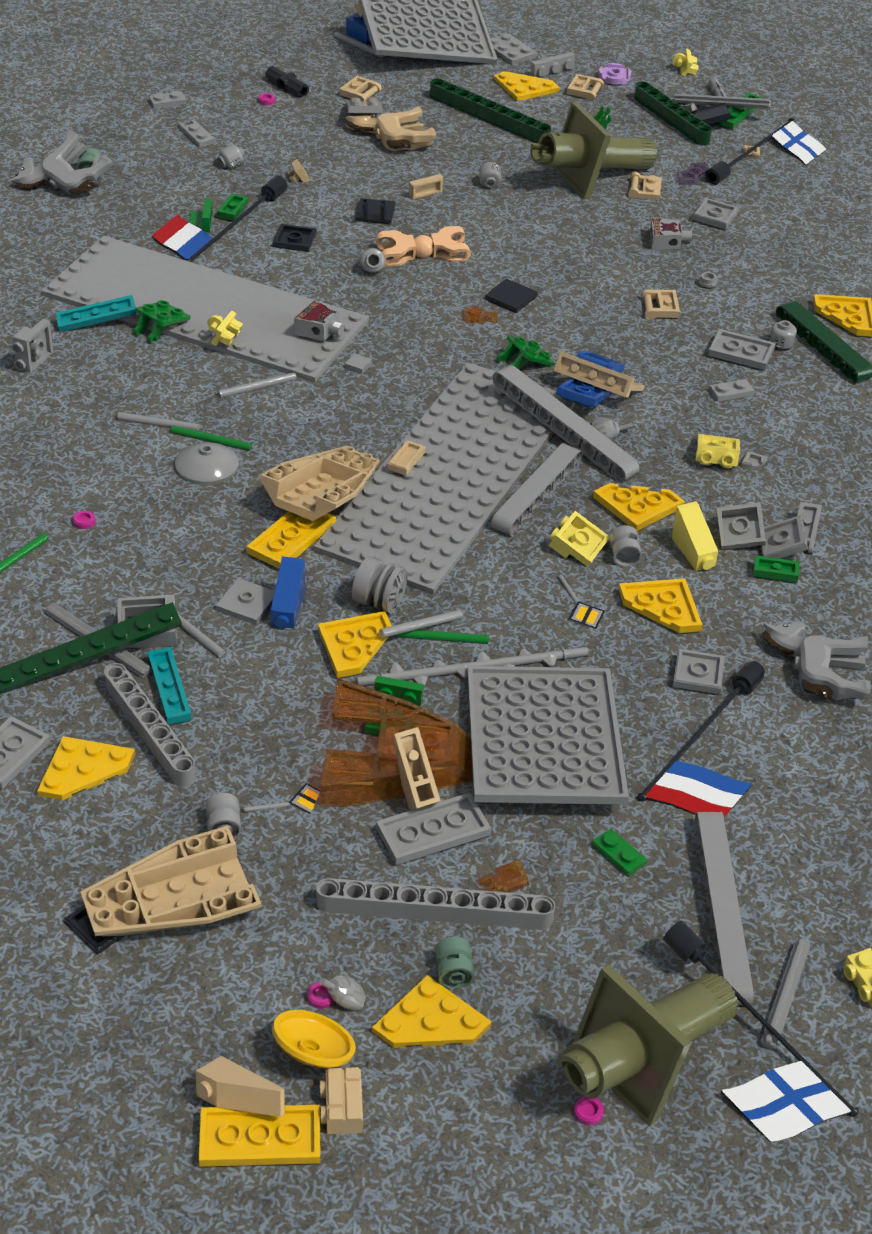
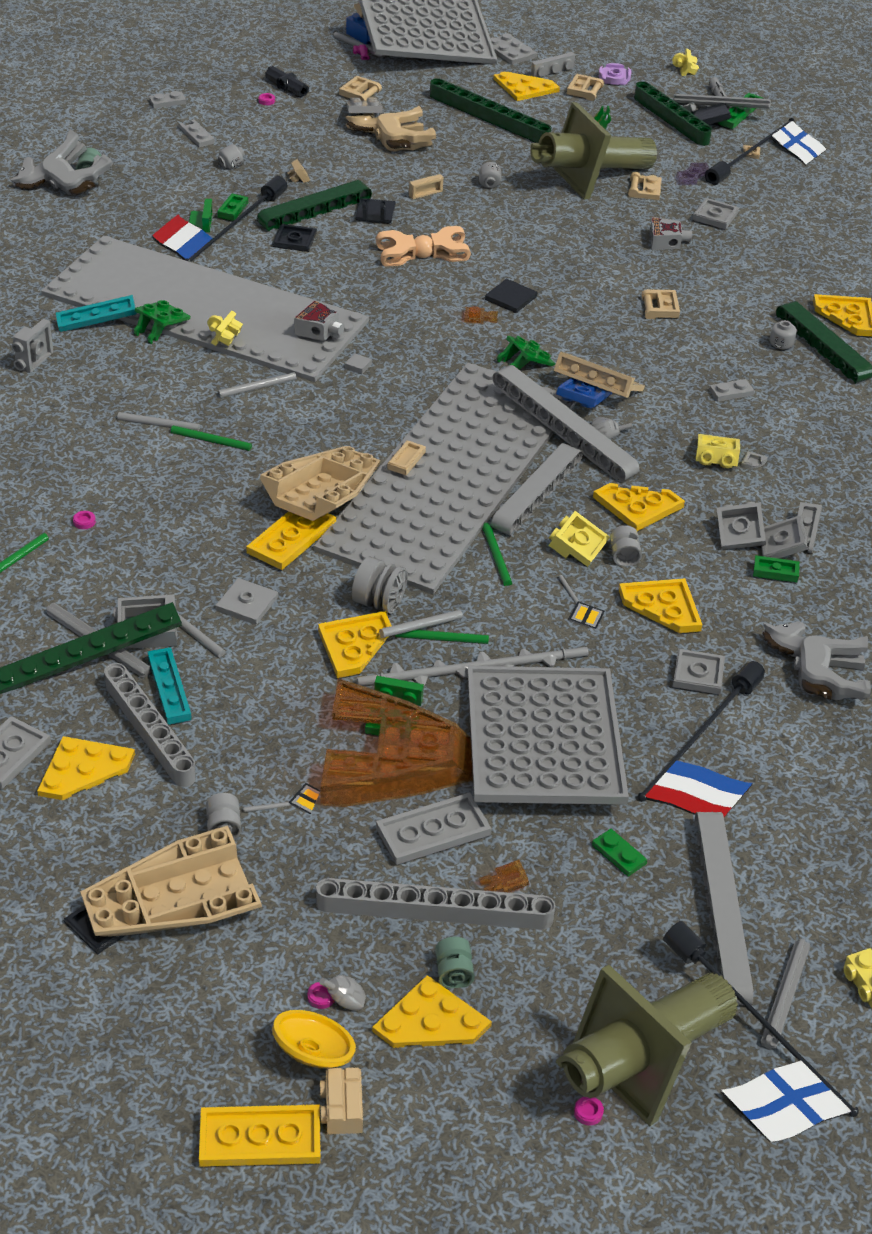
light grey dish [175,442,239,485] -> none
tan slope [196,1056,285,1117] -> none
blue slope [271,556,305,629] -> none
light grey head [359,248,385,273] -> none
tan slope [393,727,441,811] -> none
blue plate [576,351,625,372] -> none
light yellow slope [671,501,718,571] -> none
light grey plate [698,272,717,288] -> none
light grey plate [708,329,776,370] -> none
none -> dark green beam [257,180,372,232]
none -> dark pink arm [353,44,369,60]
none -> green bar [482,523,512,586]

